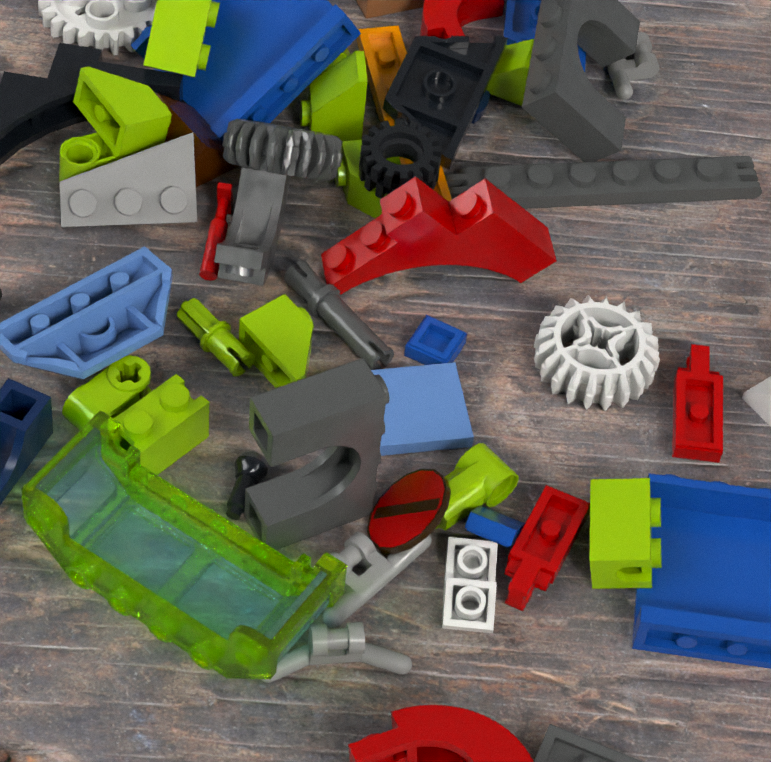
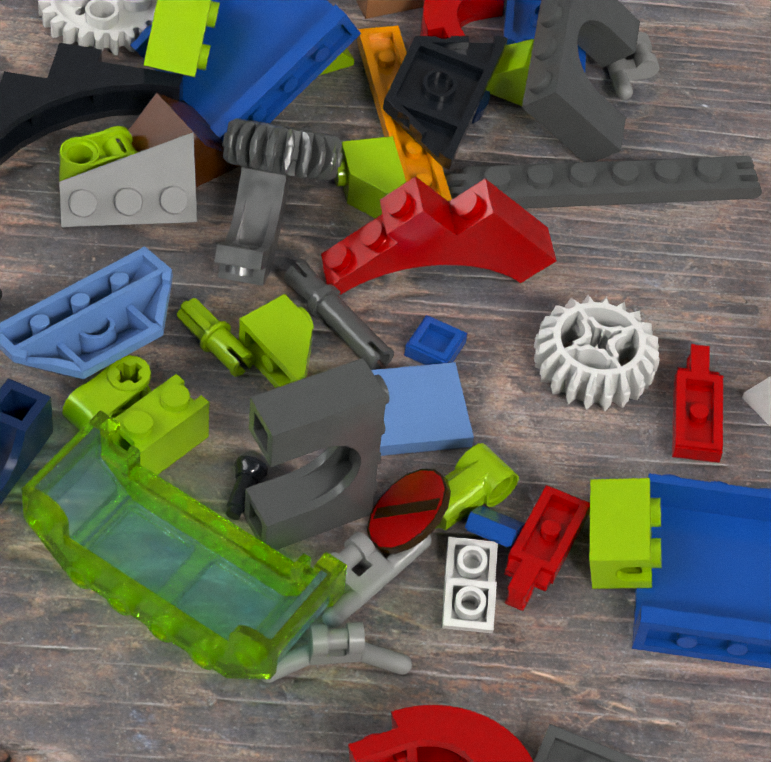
lime slope [73,66,172,159] -> none
red piece [199,182,233,281] -> none
lime slope [300,51,367,141] -> none
black tyre [359,119,442,199] -> none

